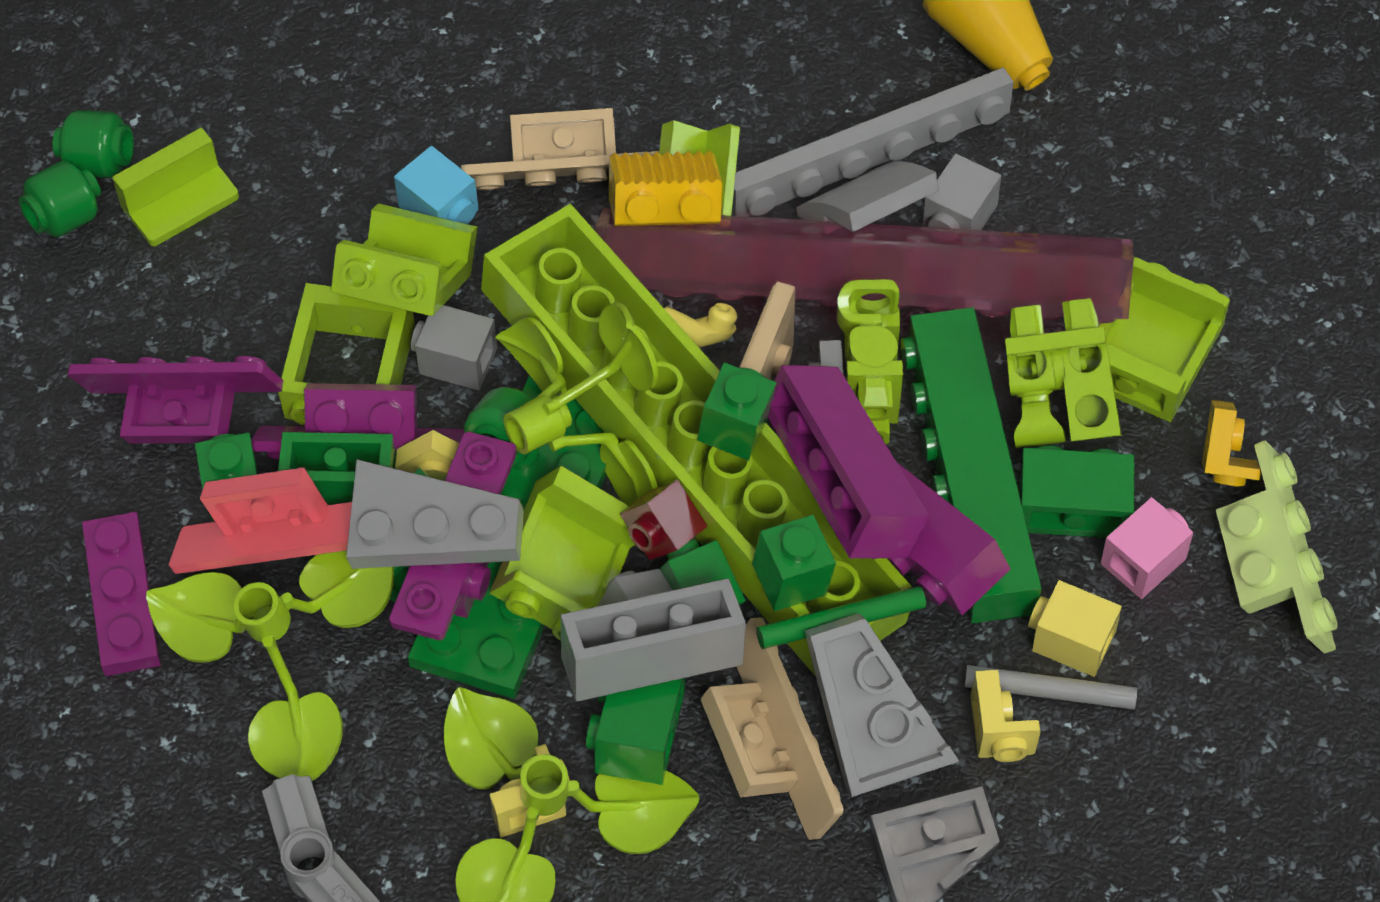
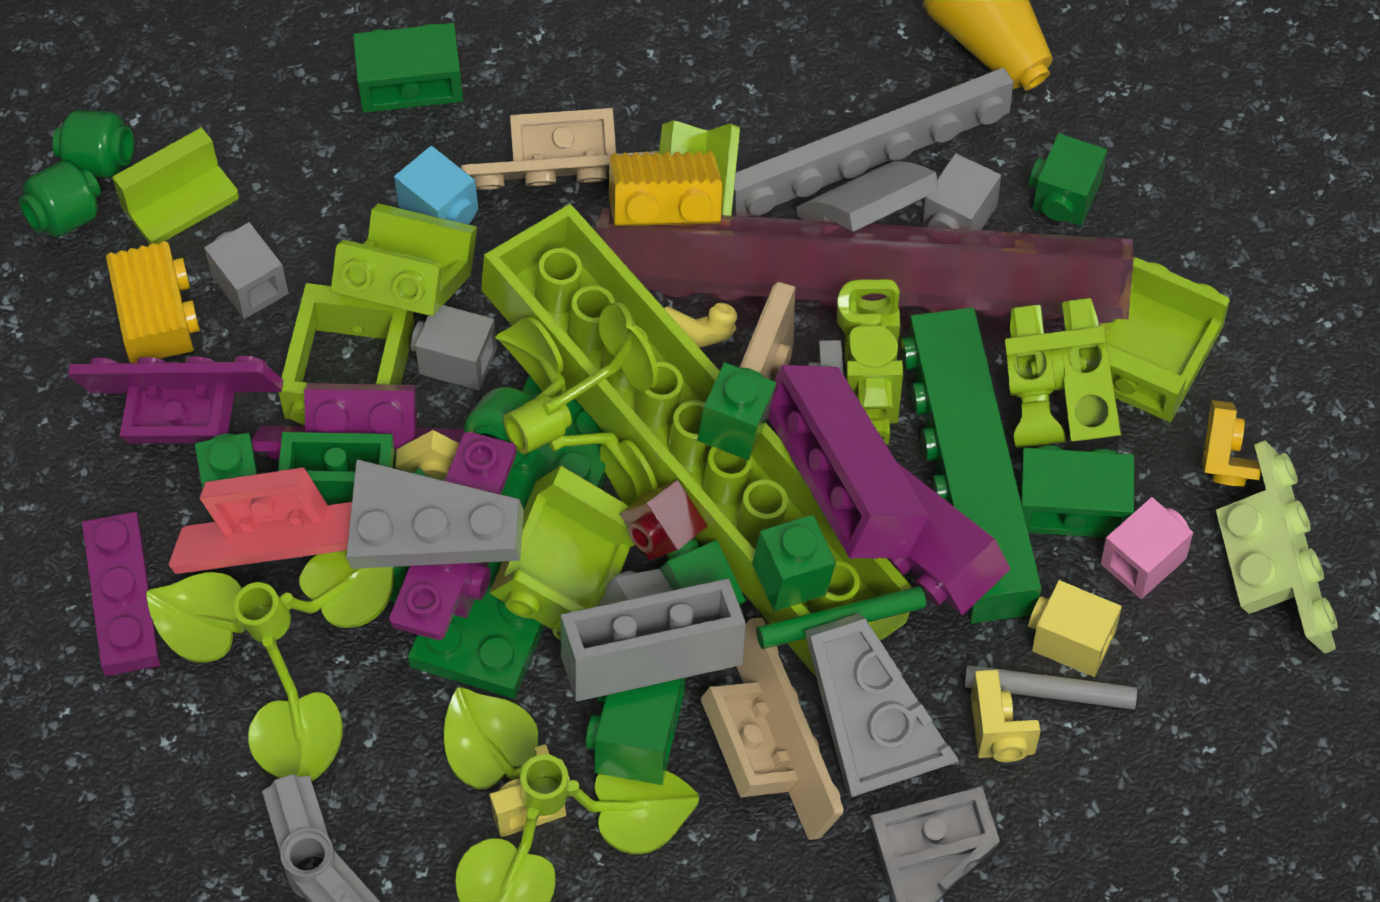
none -> yellow brick [106,241,200,363]
none -> light grey brick [204,222,289,319]
none -> green brick [353,23,464,113]
none -> green brick [1029,133,1108,226]

